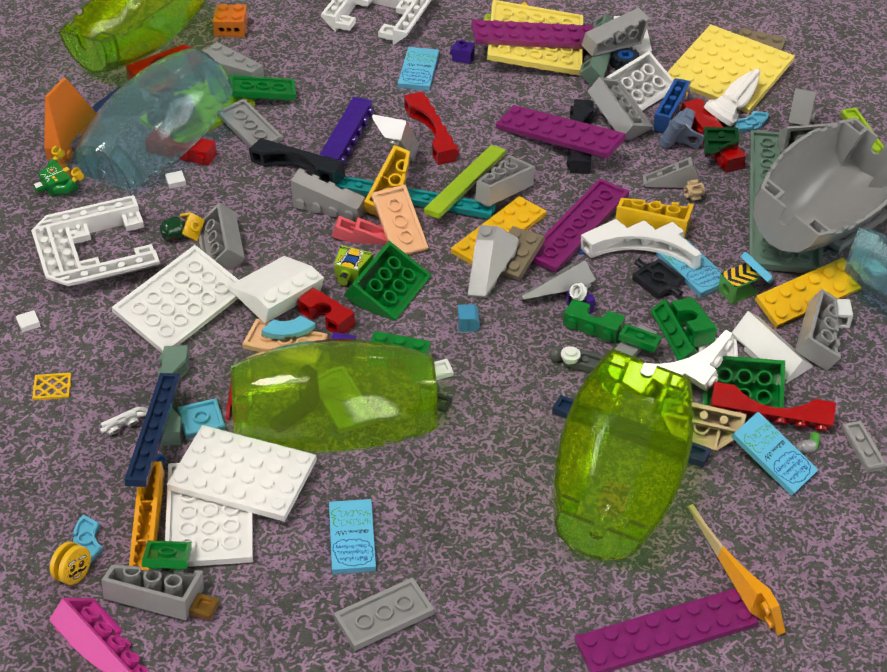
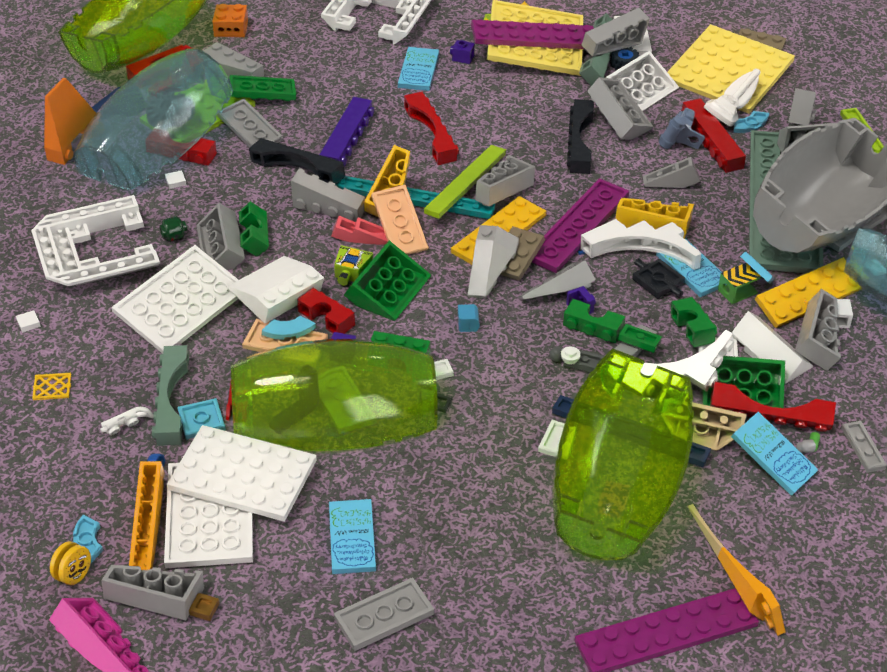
green torso [33,146,84,197] -> none
dark blue plate [124,373,181,487] -> none
green plate [142,540,192,571] -> none
yellow bracket [179,212,205,241] -> none
slope [372,114,419,162] -> none
magenta plate [496,105,626,159] -> none
white plate [570,283,587,301] -> none
green plate [650,299,698,361] -> none
blue brick [654,78,691,133] -> none
tan gear [684,179,705,201] -> none
dark green wing [703,127,739,157] -> none
none -> green arch [239,201,269,256]
none -> white tile [538,420,571,457]

